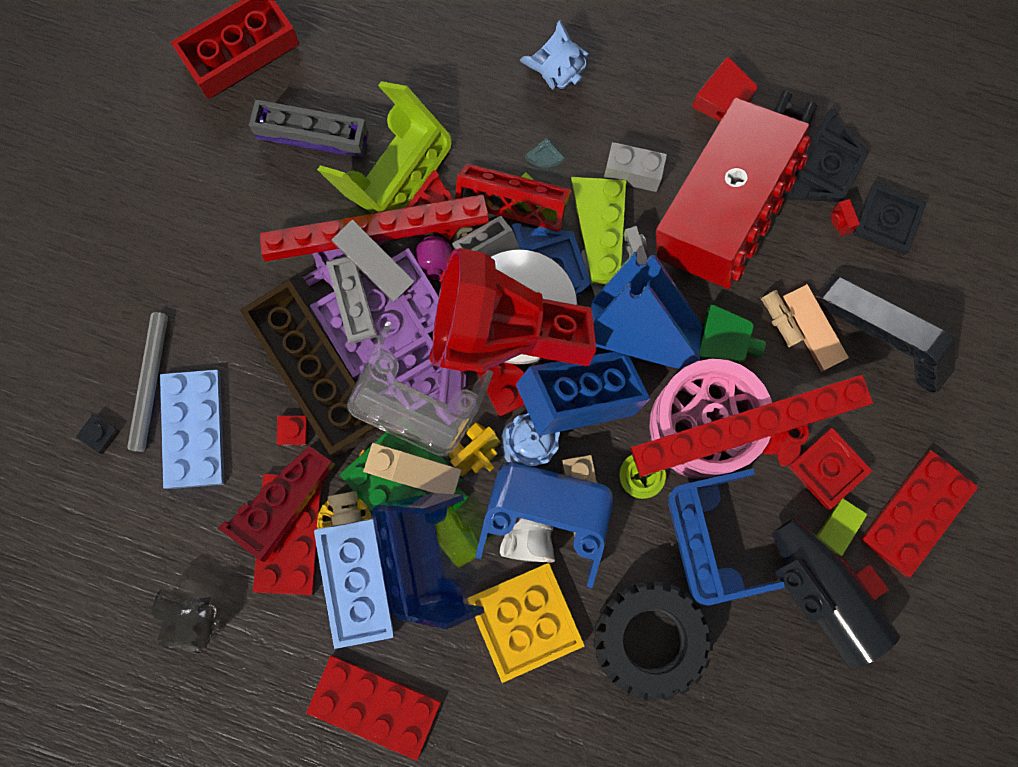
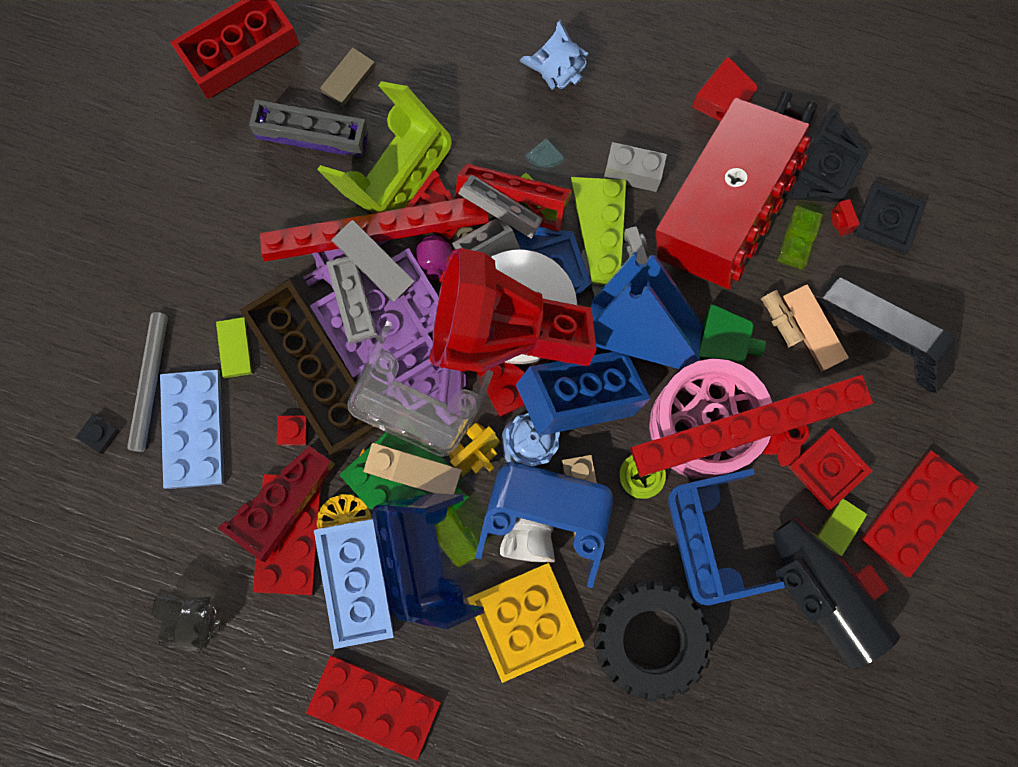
dark tan wheel [328,491,362,526] -> none
none -> lime tile [216,317,253,378]
none -> dark tan tile [320,47,375,107]
none -> light grey tile [458,175,543,239]
none -> clear neon green slope [777,206,822,270]

